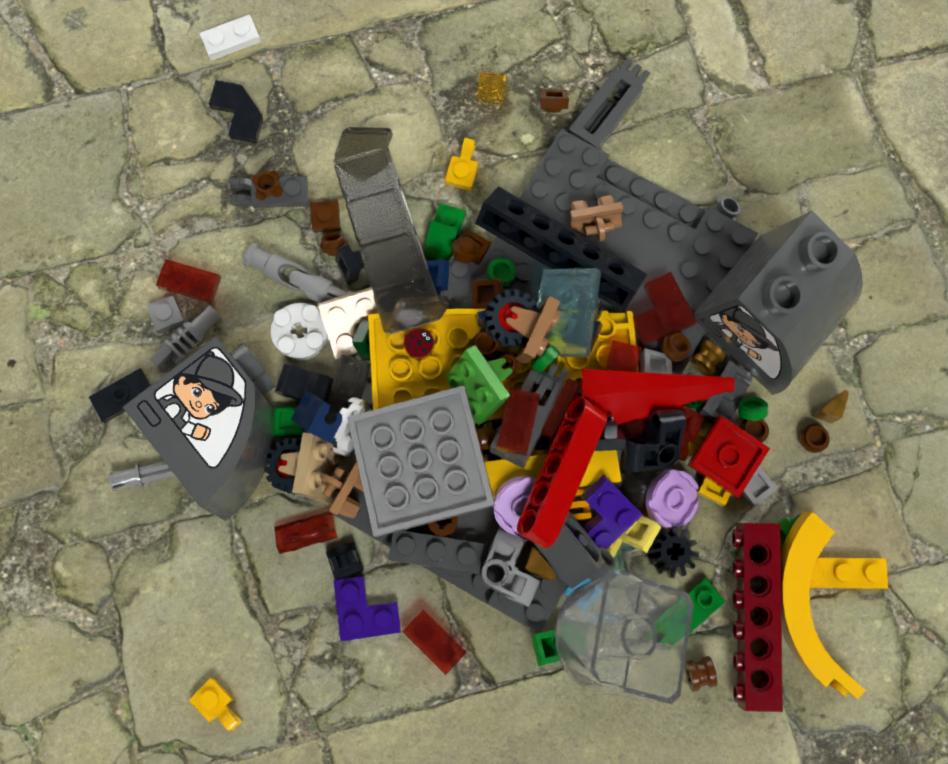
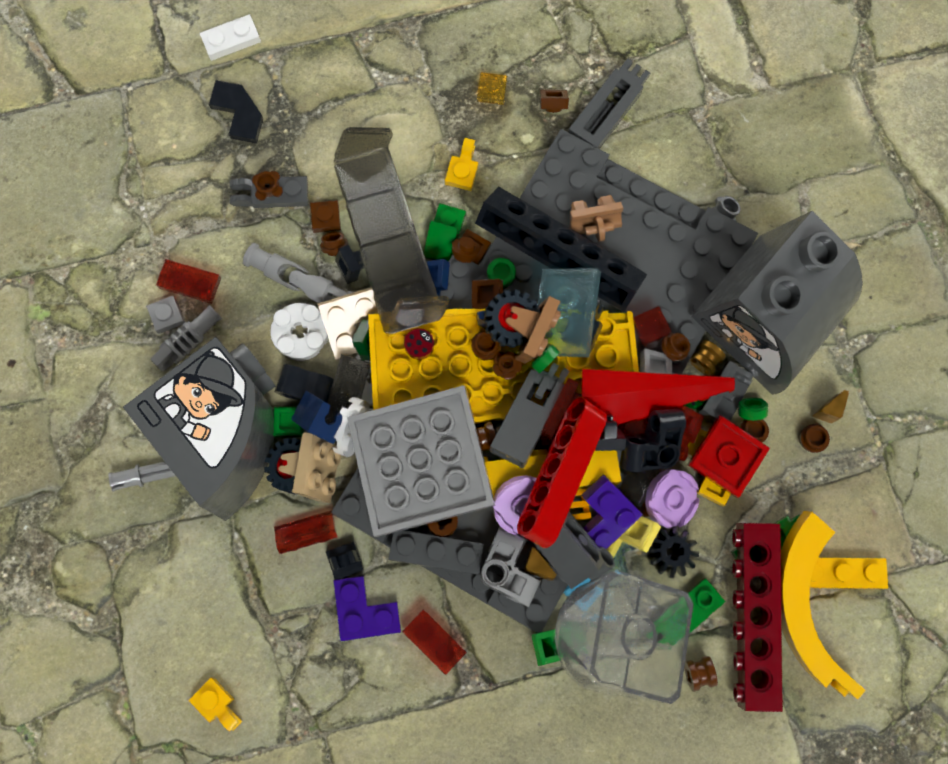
black plate [89,368,151,423] -> none
medium nougat hips [320,462,364,519] -> none
bright green plate [445,345,513,425] -> none
clear red plate [496,388,540,456] -> none
clear red plate [605,340,642,372] -> none
clear red plate [644,272,697,334] -> none
light grey plate [742,466,778,507] -> none

